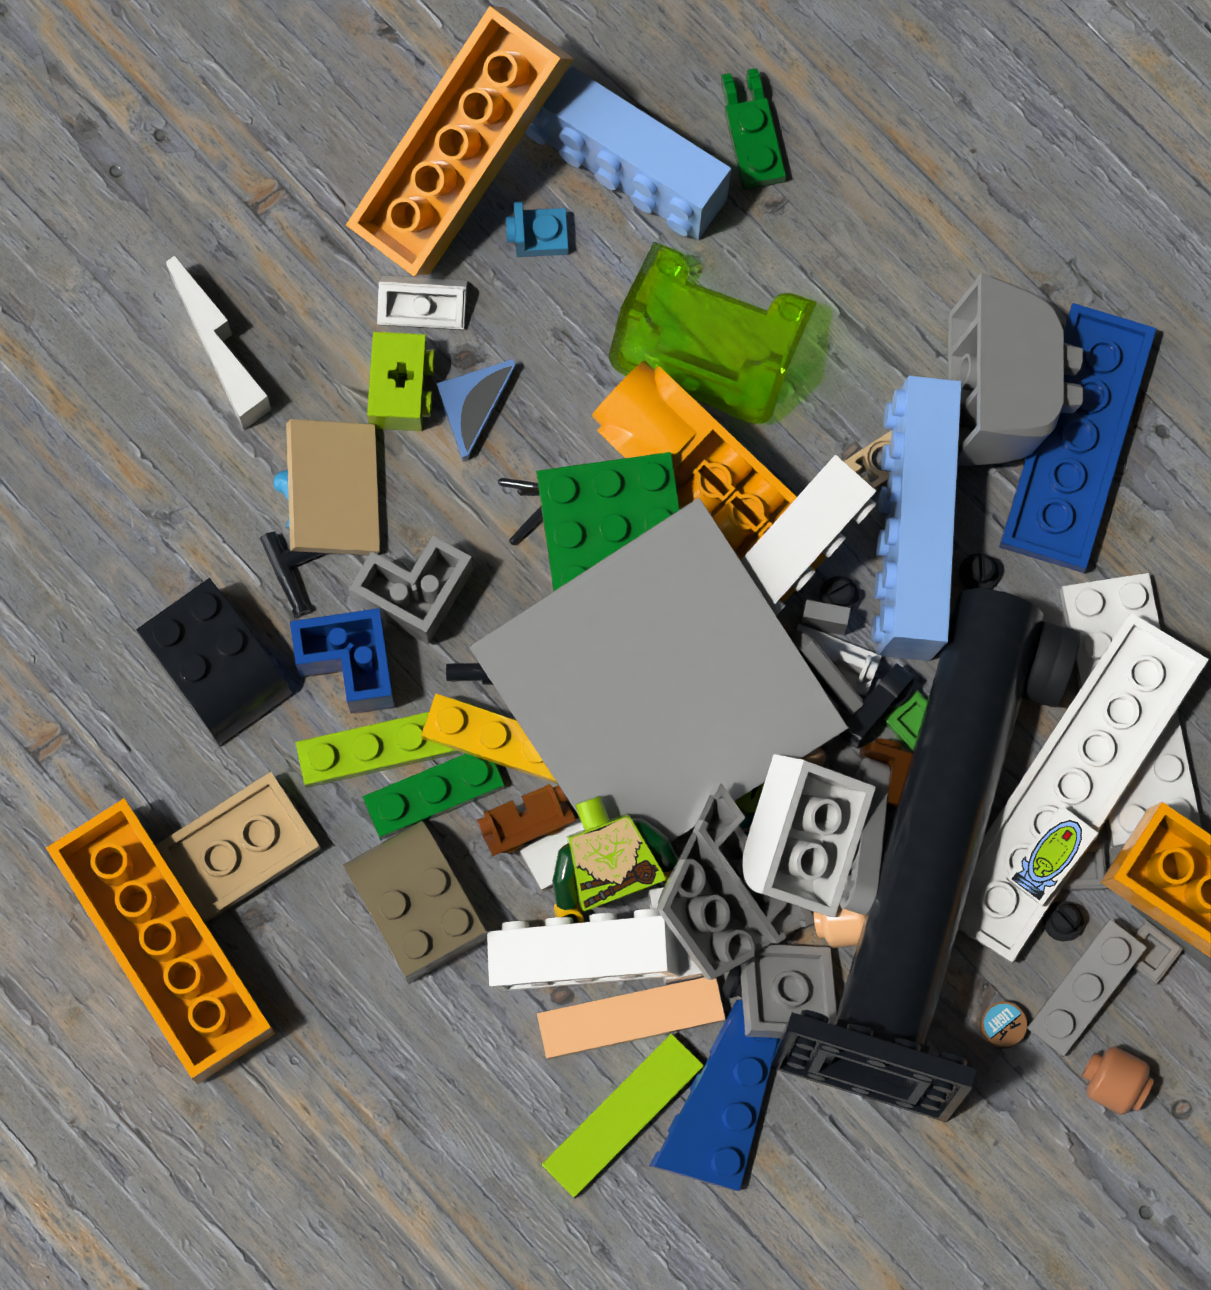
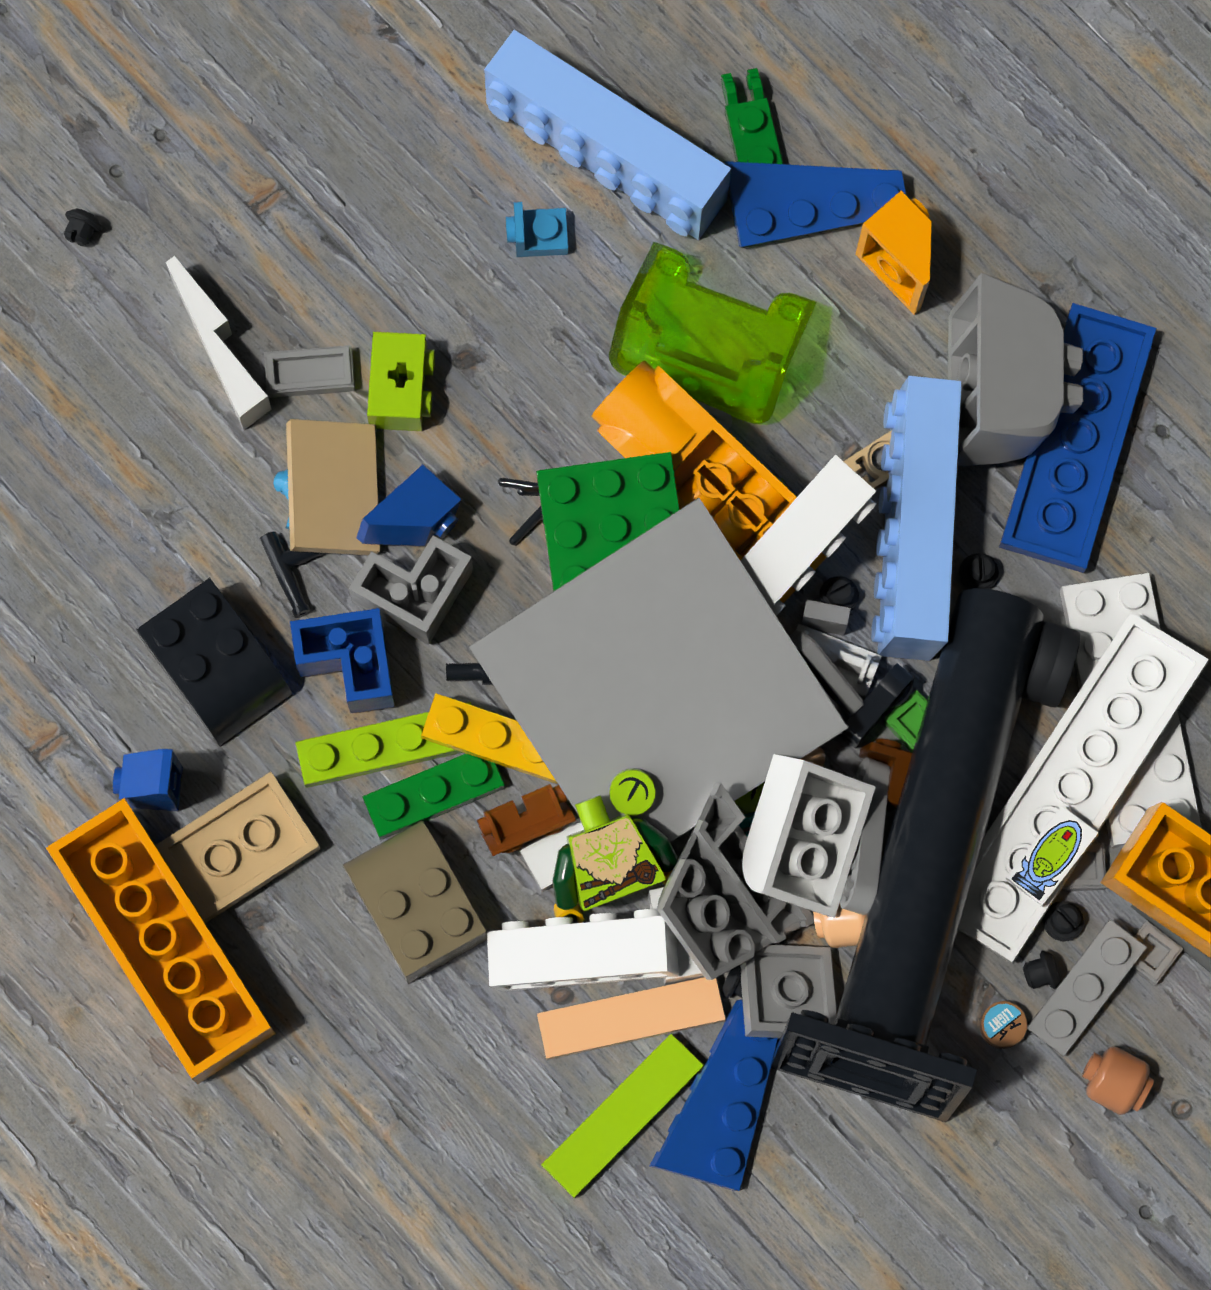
light orange brick [346,6,574,277] -> none
white slope [377,276,467,330] -> none
tile [437,359,516,462] -> none
none -> black piece [64,208,102,246]
none -> blue slope [113,749,183,812]
none -> light grey tile [264,345,355,398]
none -> blue slope [356,464,462,546]
none -> lime tile [609,768,655,816]
none -> blue wing [723,161,906,247]
none -> light orange slope [855,191,932,315]
none -> black piece [1023,950,1061,990]

